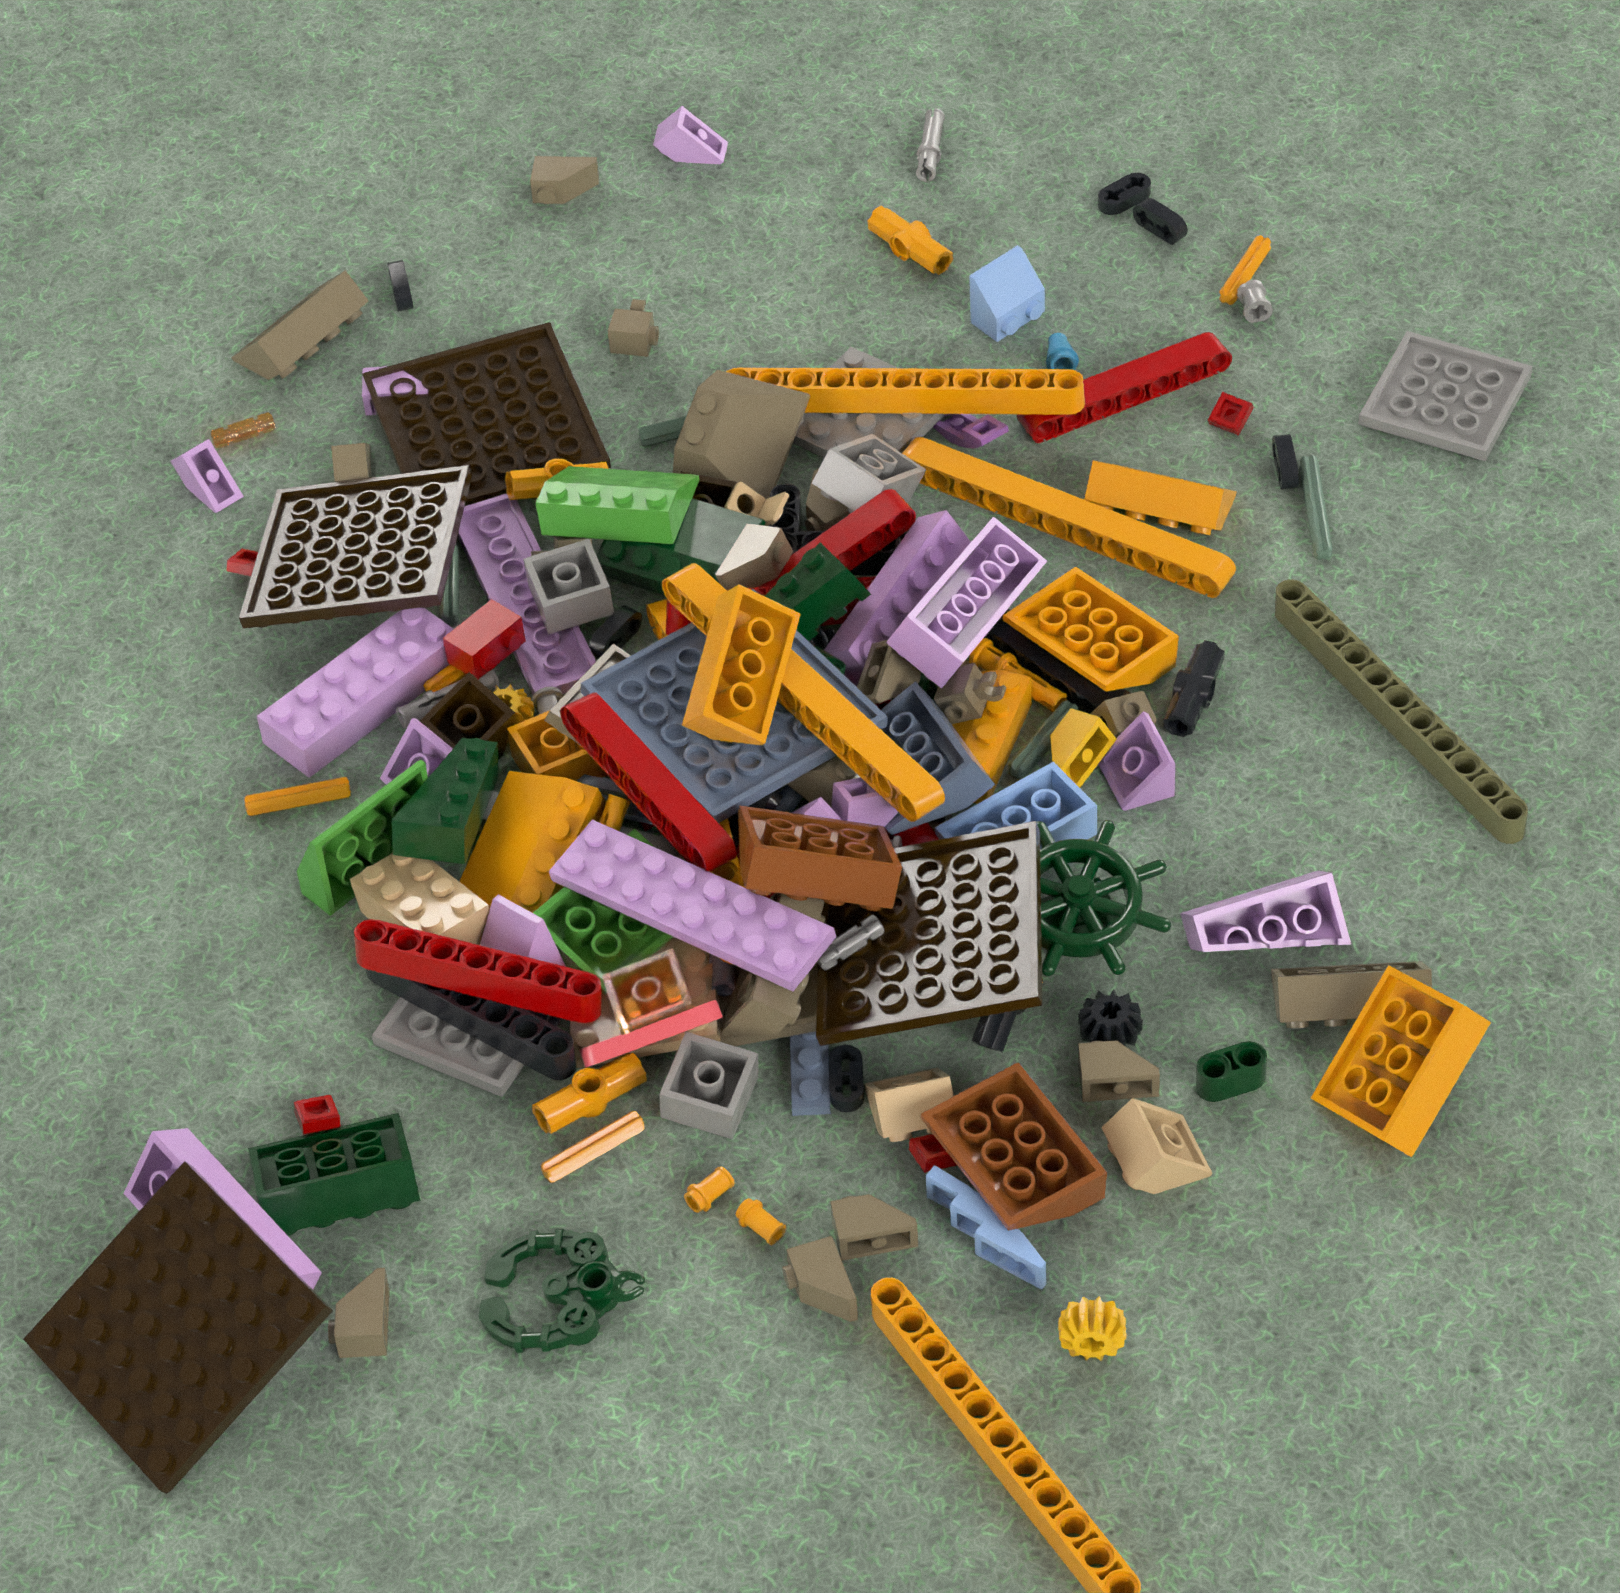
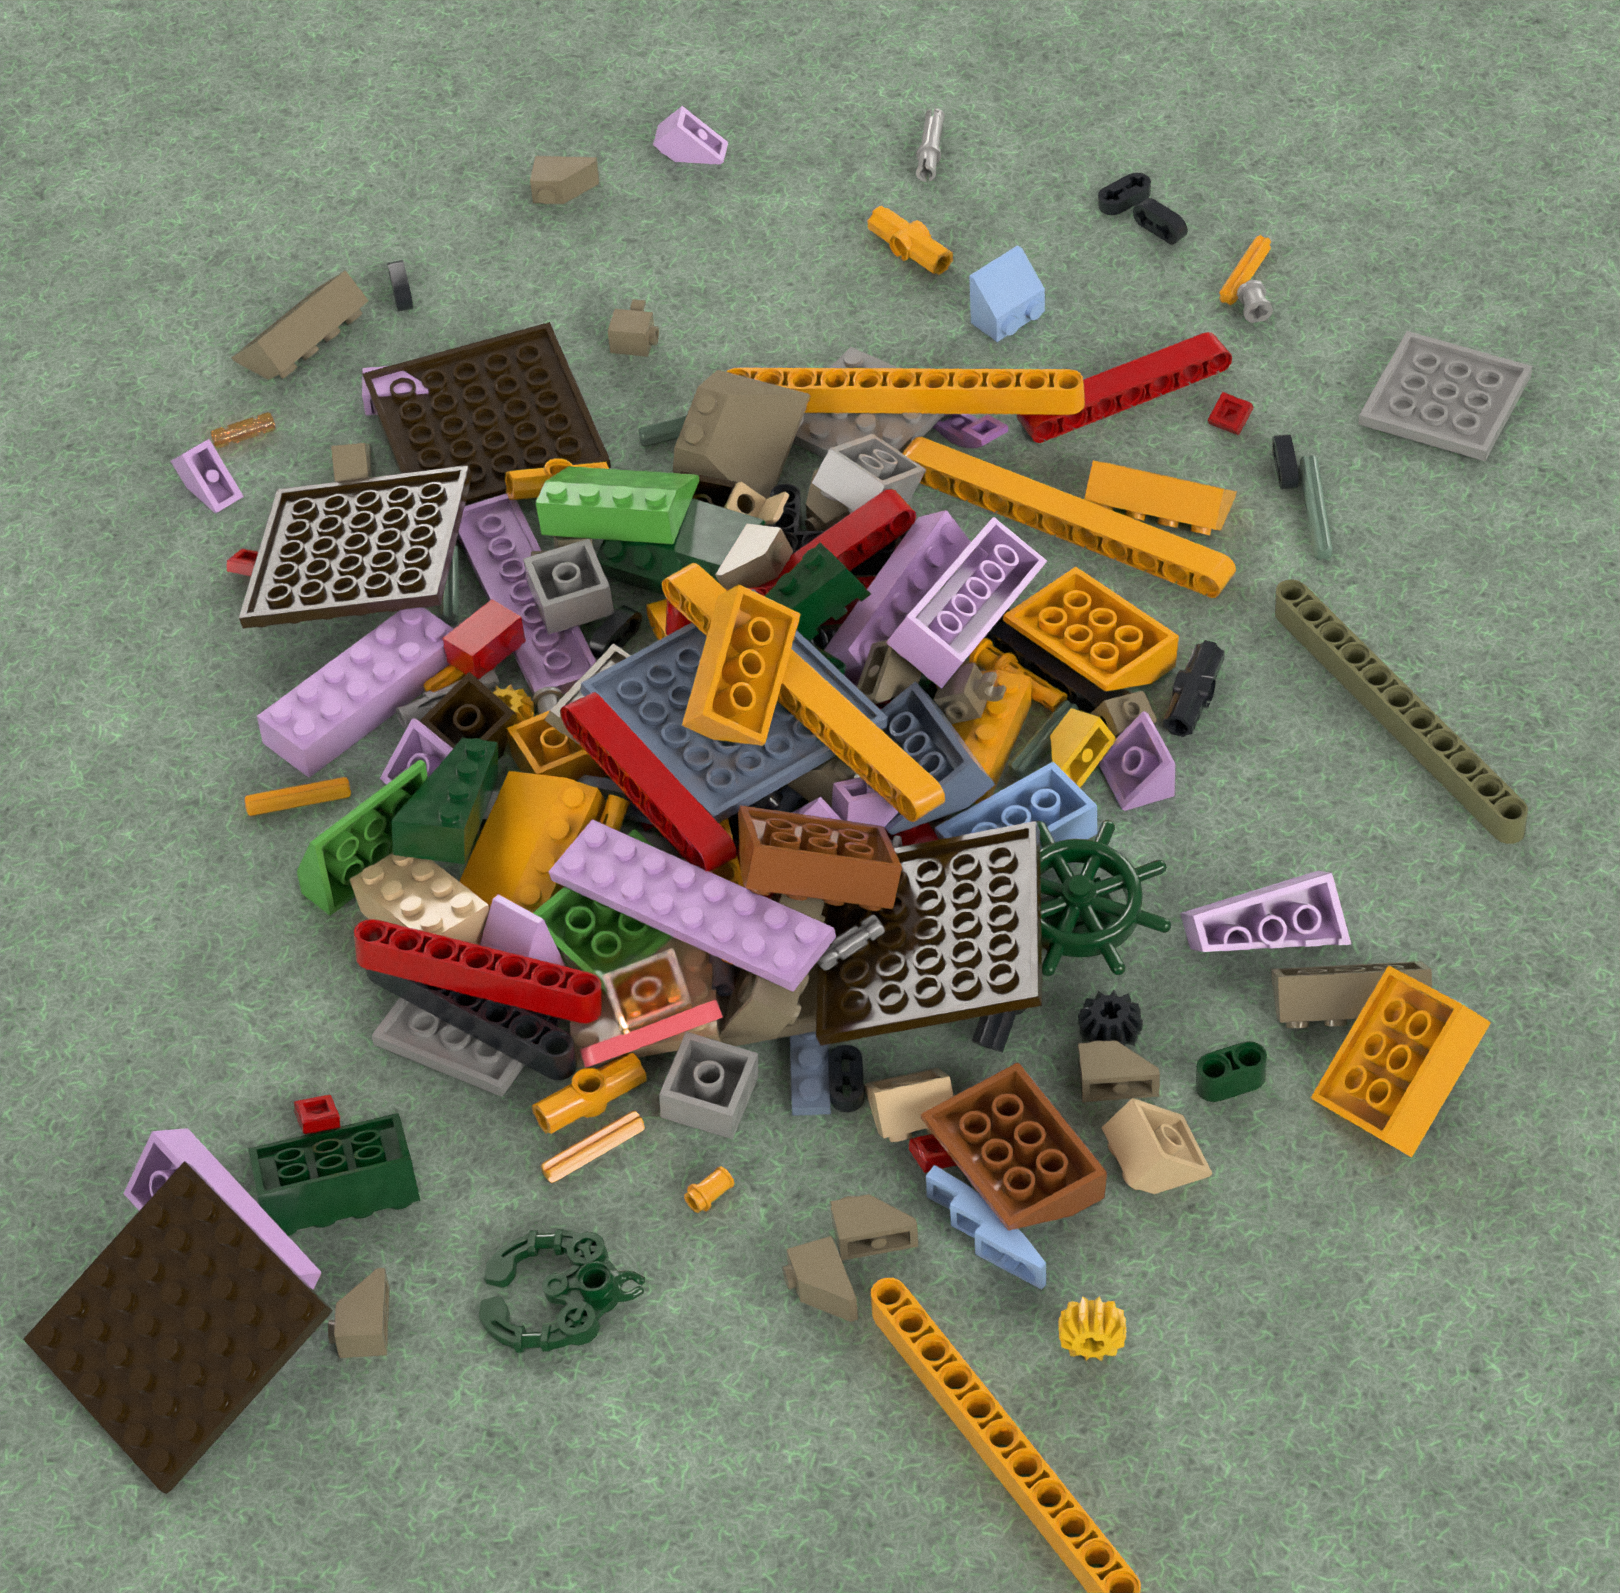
light orange pin [735,1198,786,1246] -> none
dark azure cone [1046,333,1079,370] -> none

